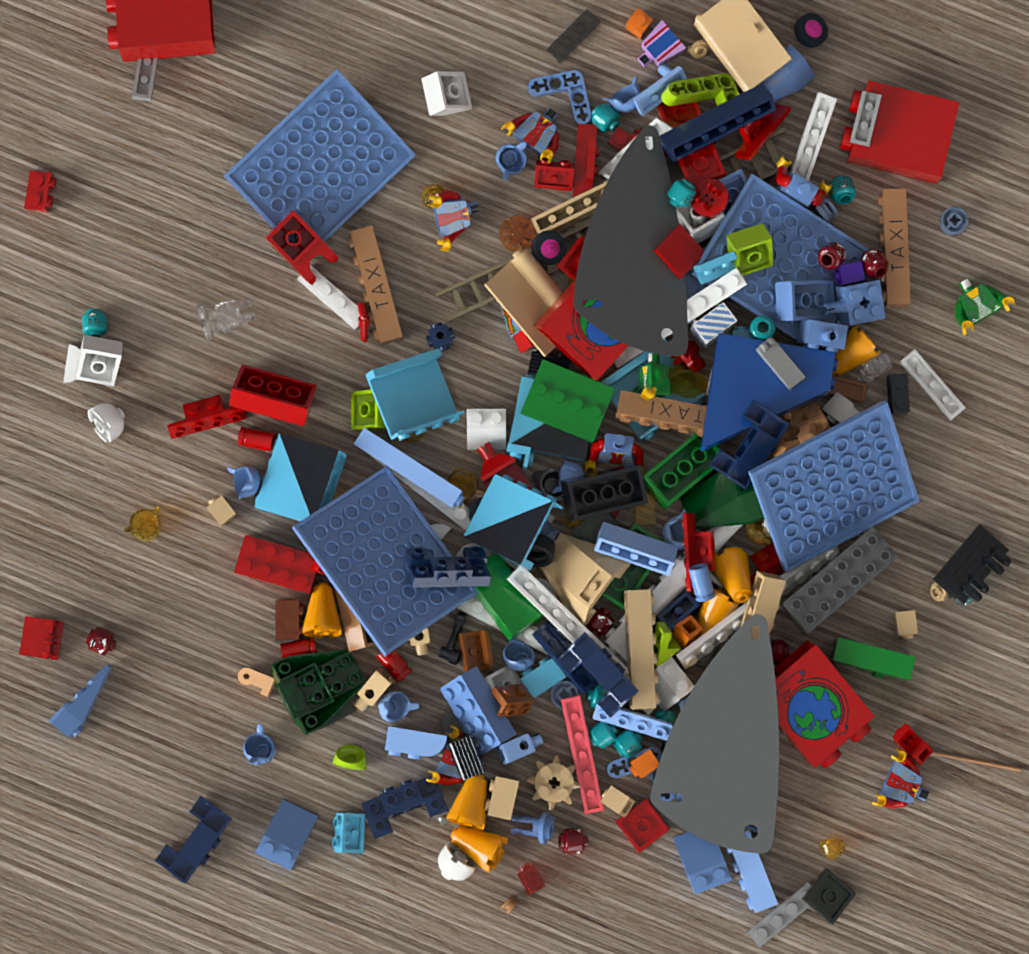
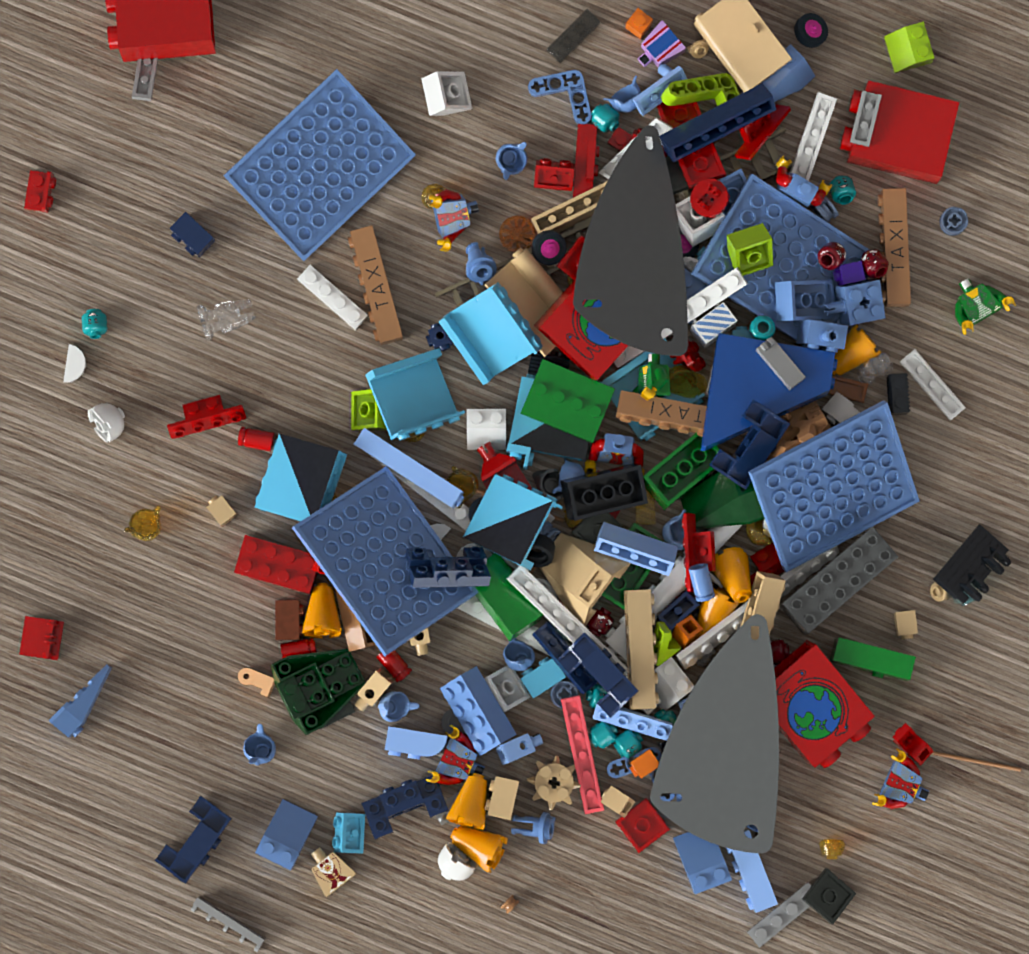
white slope [75,335,122,386] -> none
dark red head [86,627,117,656] -> none
medium blue hair [227,466,260,500] -> none
red brick [229,364,317,426] -> none
red brick [264,210,339,285] -> none
lime piece [332,745,367,770] -> none
red piece [358,302,370,343] -> none
black brick [438,612,467,665] -> none
black brick [447,733,486,781] -> none
dark orange bracket [459,629,494,672] -> none
dark orange bracket [491,684,535,717] -> none
torso [501,108,559,164] -> none
clear red piece [517,862,546,895] -> none
dark red head [558,828,588,854] -> none
red tile [653,224,704,279] -> none
teal head [667,178,697,208] -> none
medium azure bracket [693,251,737,284] -> none
none -> dark blue brick [170,212,215,258]
none -> light grey hinge [191,896,266,952]
none -> tan torso [311,847,357,897]
none -> medium azure panel [439,282,543,385]
none -> medium blue piece [466,242,497,285]
none -> lime slope [884,21,934,73]

